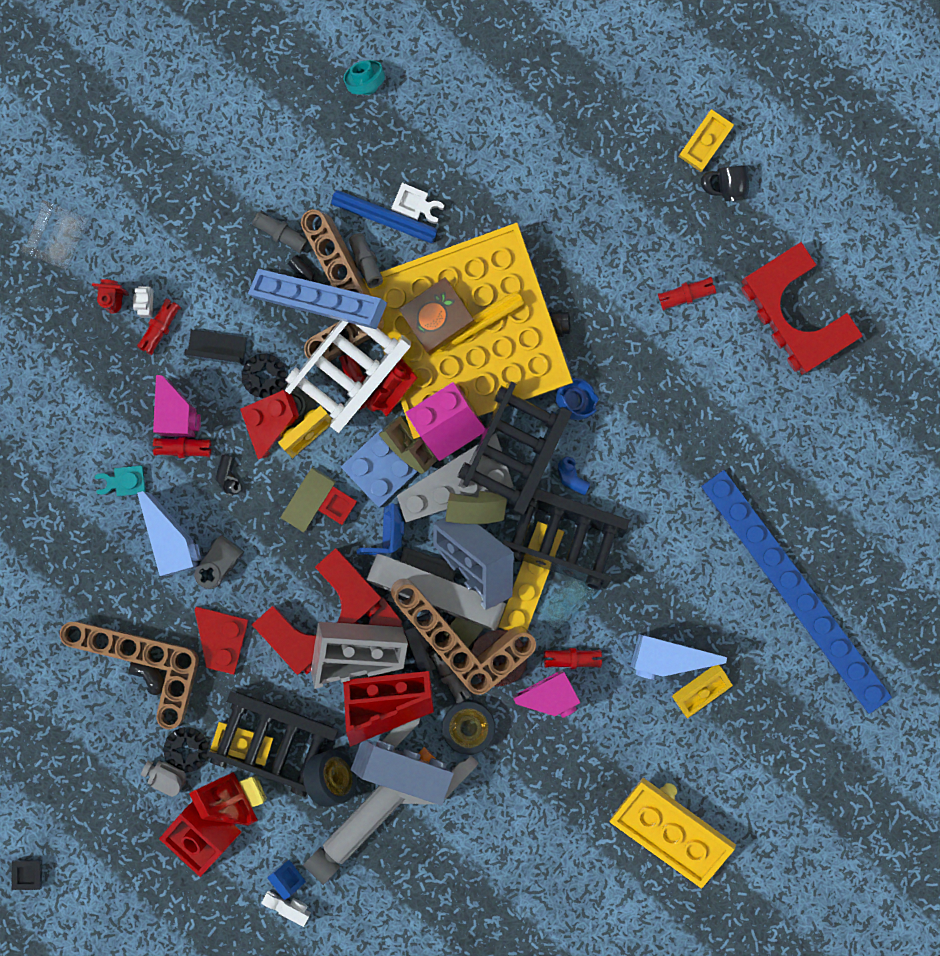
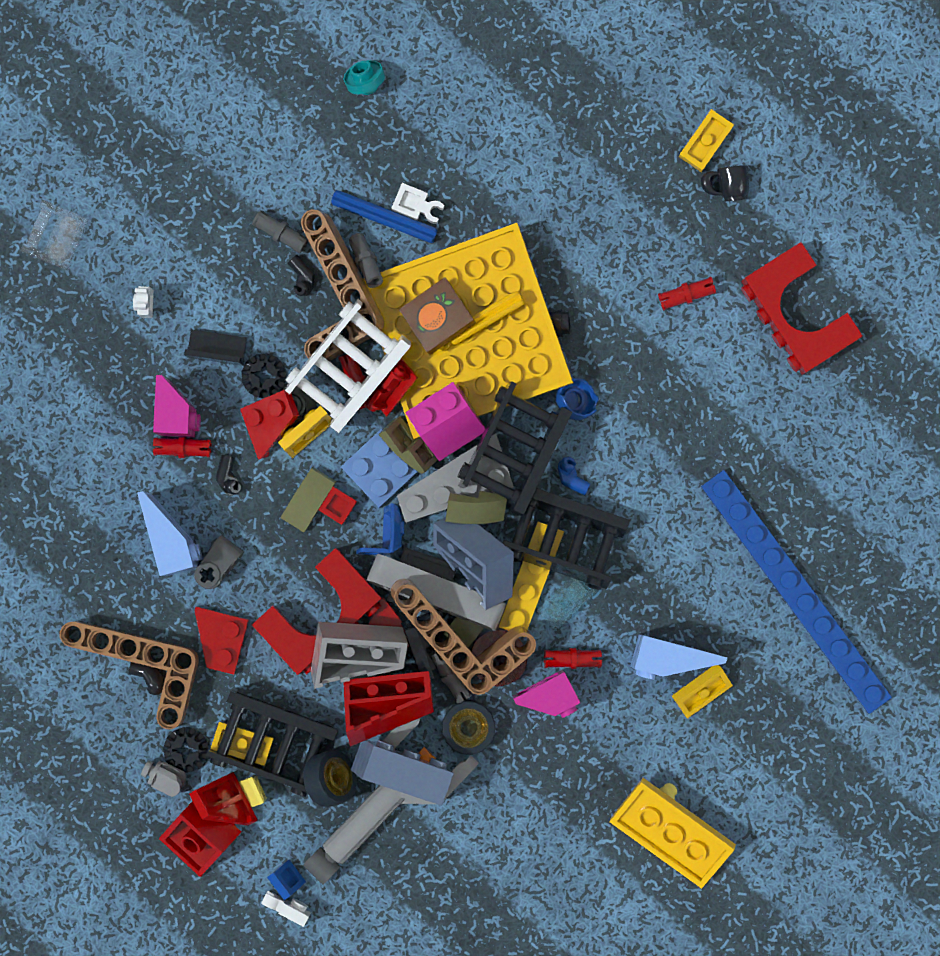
black plate [11,860,42,890] -> none
red hinge [92,279,129,314] -> none
teal plate [95,465,146,497] -> none
red pin [137,298,181,355] -> none
medium blue plate [248,269,387,329] -> none

